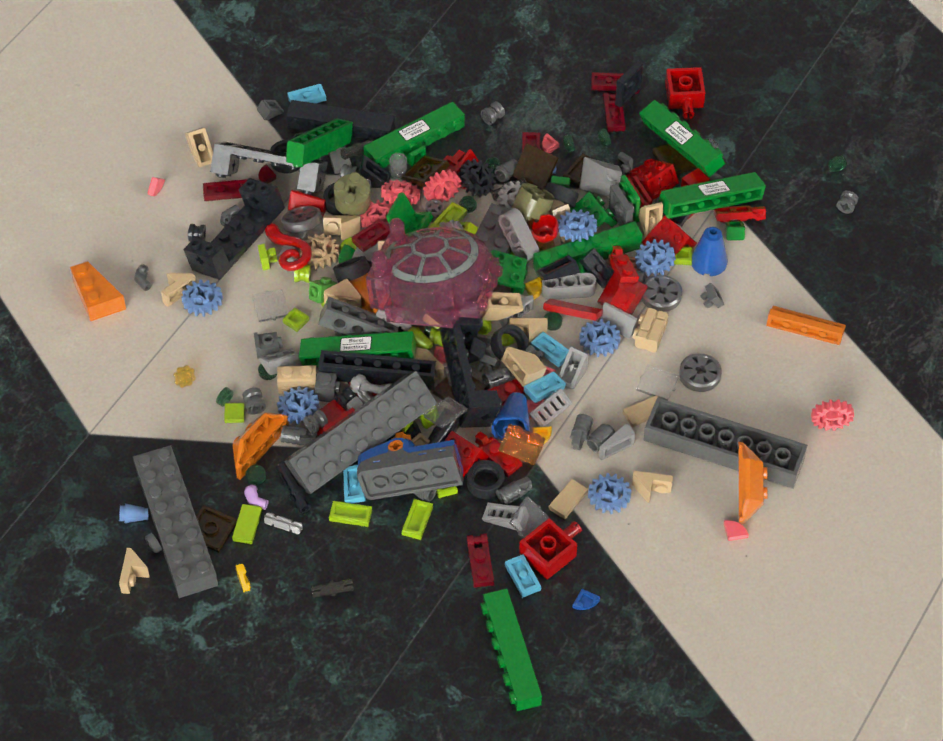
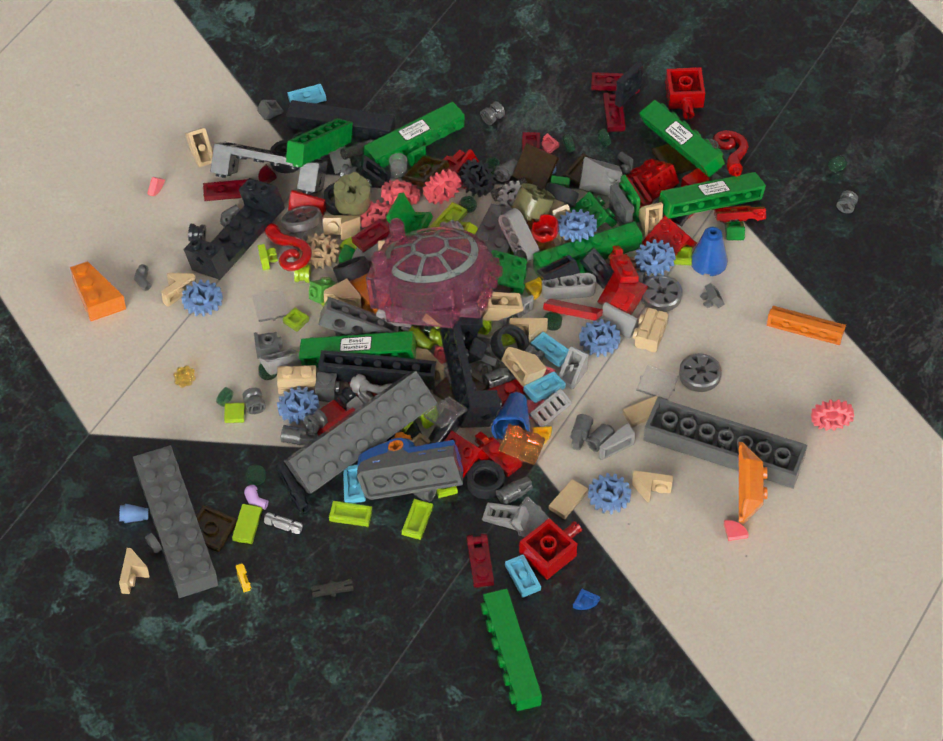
orange wedge [233,412,289,480] -> none
dark grey wheel [425,199,444,222] -> none
none -> red plant [712,130,748,177]

